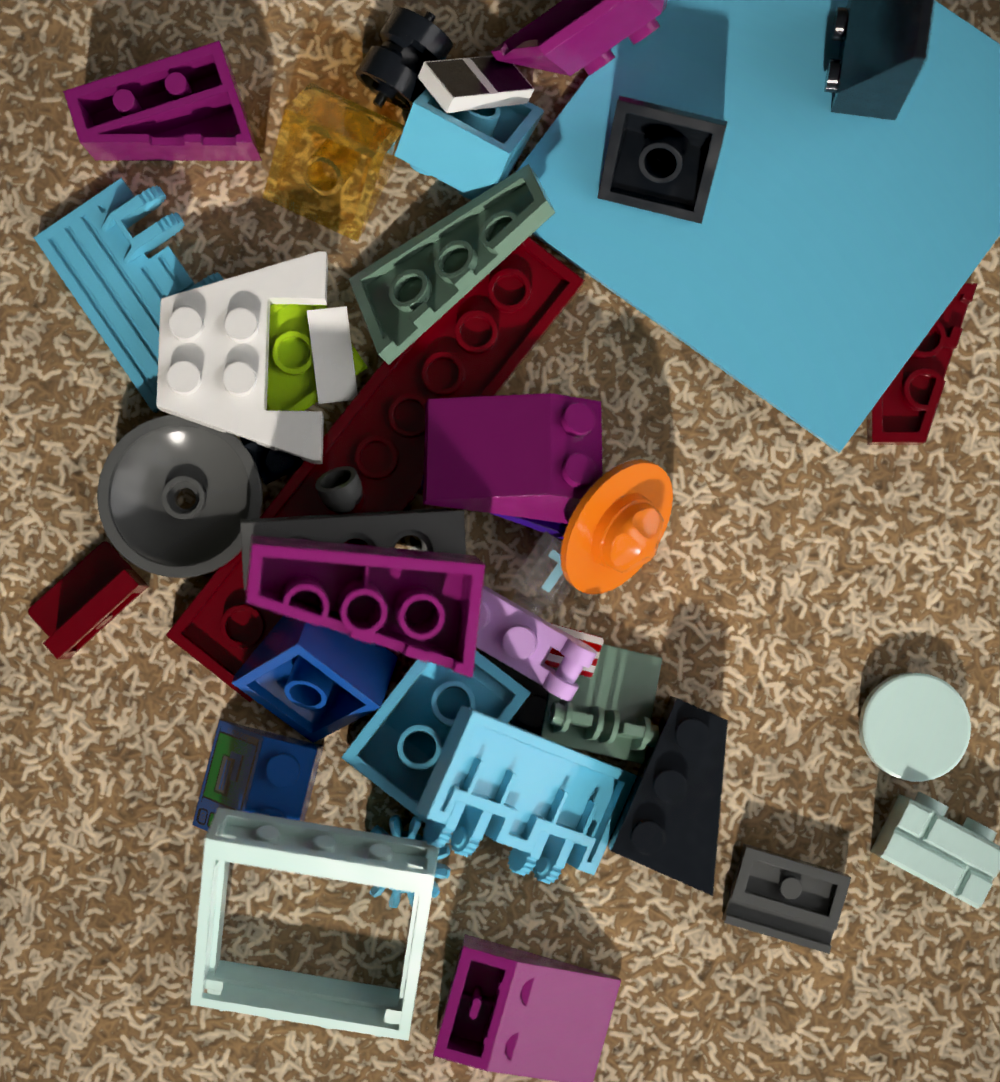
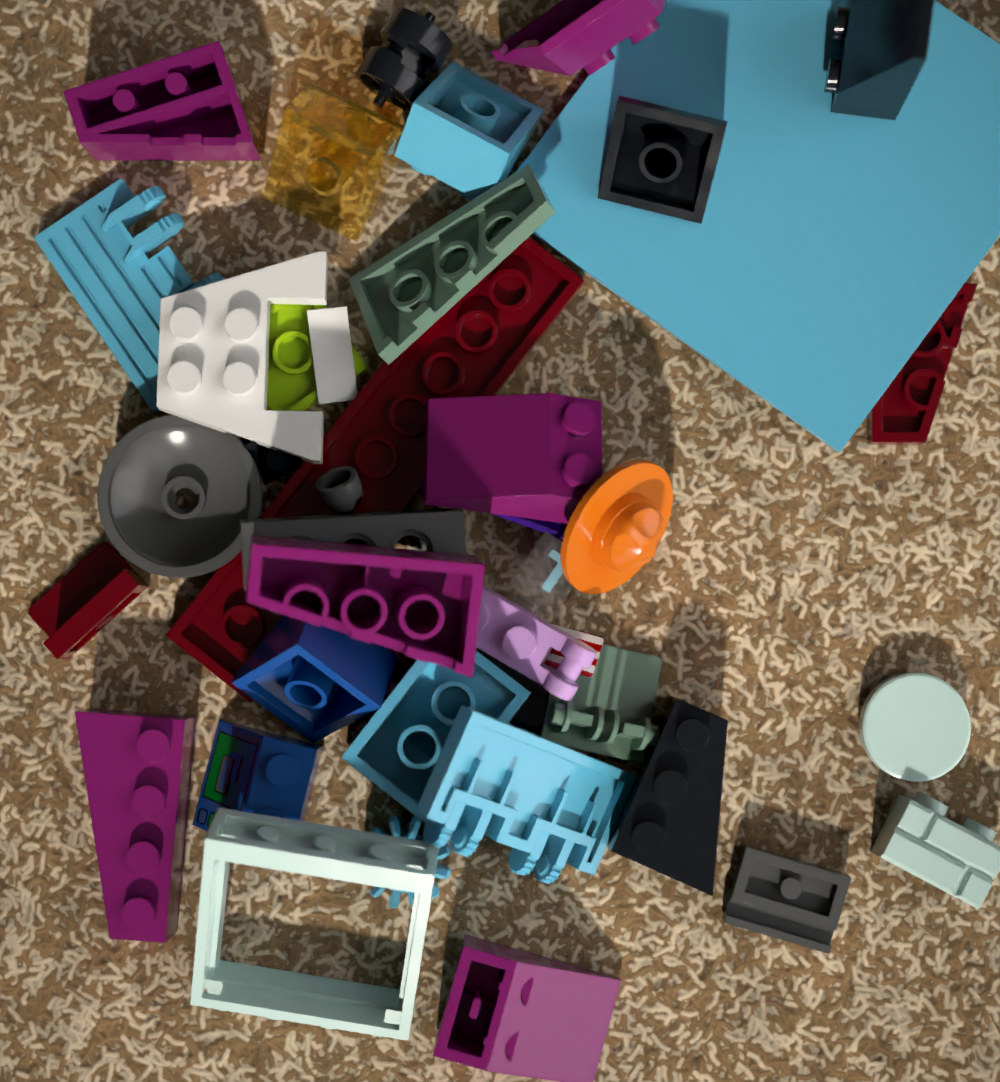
tile [418,55,534,113] -> none
none -> magenta wedge [75,708,196,943]

